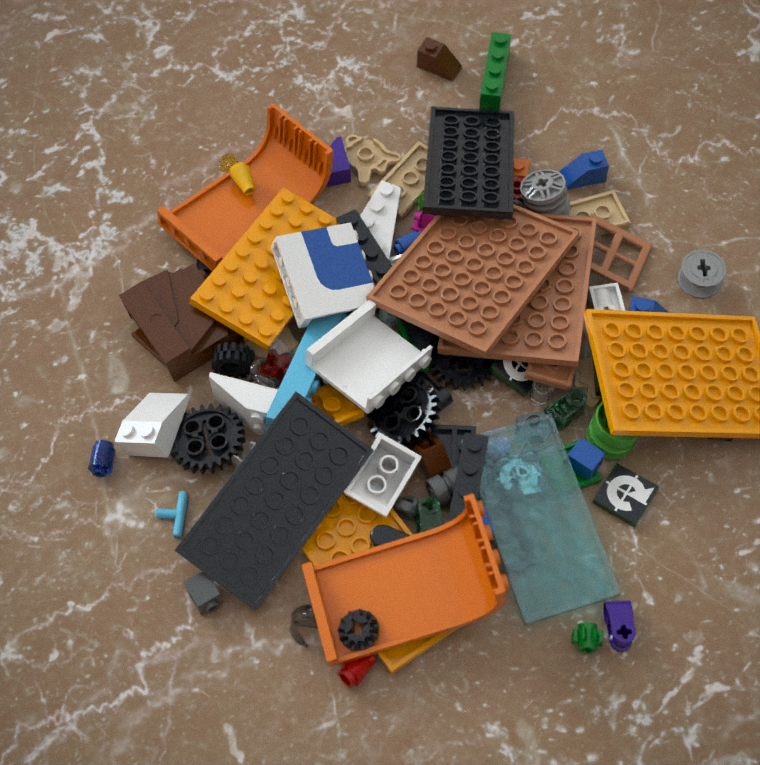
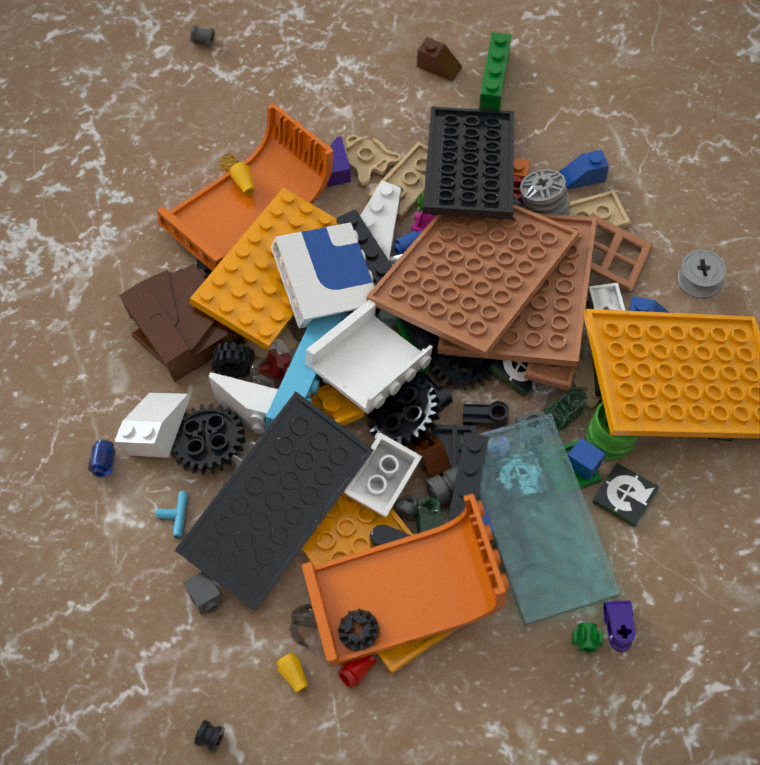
none -> dark grey bush [190,25,215,46]
none -> black wheel [194,720,225,753]
none -> yellow cone [276,652,309,693]
none -> black piece [463,401,509,430]

